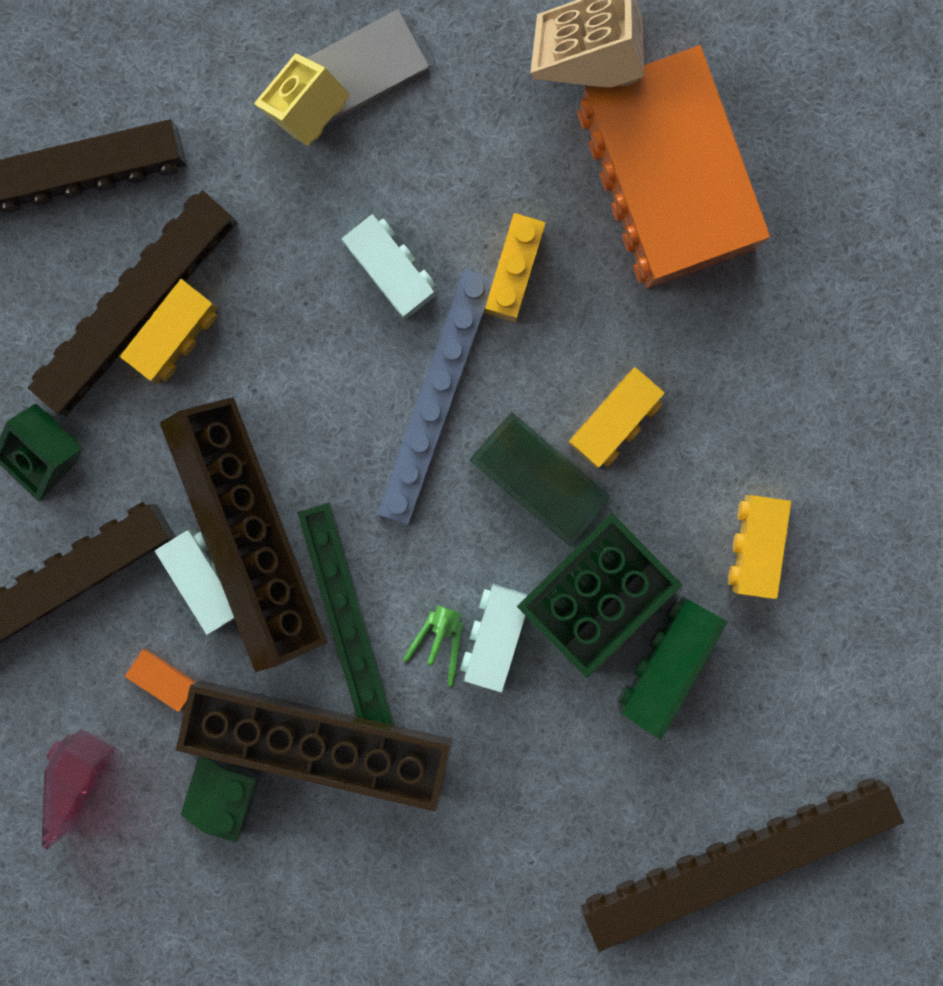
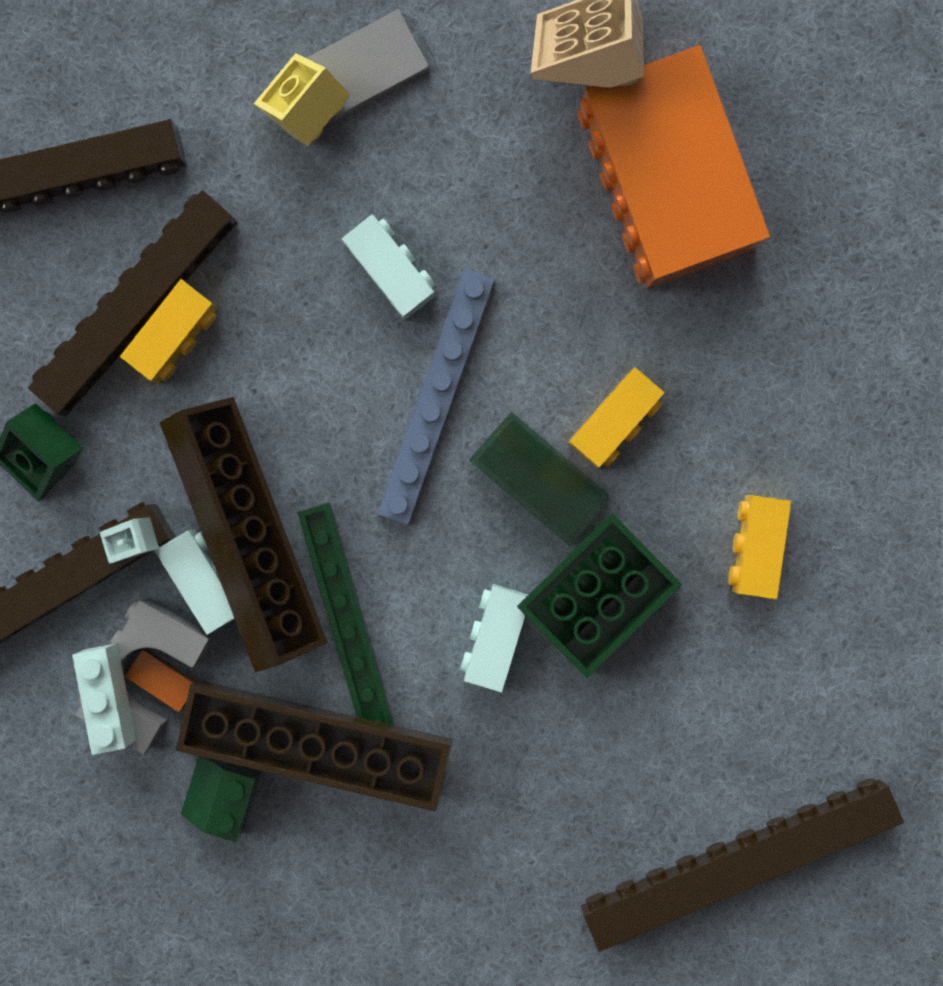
clear pink slope [41,729,115,850] -> none
bright green plant [403,605,464,687] -> none
yellow brick [485,213,546,323] -> none
dark green slope [617,596,728,740] -> none
none -> light aqua brick [72,643,136,755]
none -> light grey arch [75,598,215,754]
none -> light aqua slope [99,517,159,564]

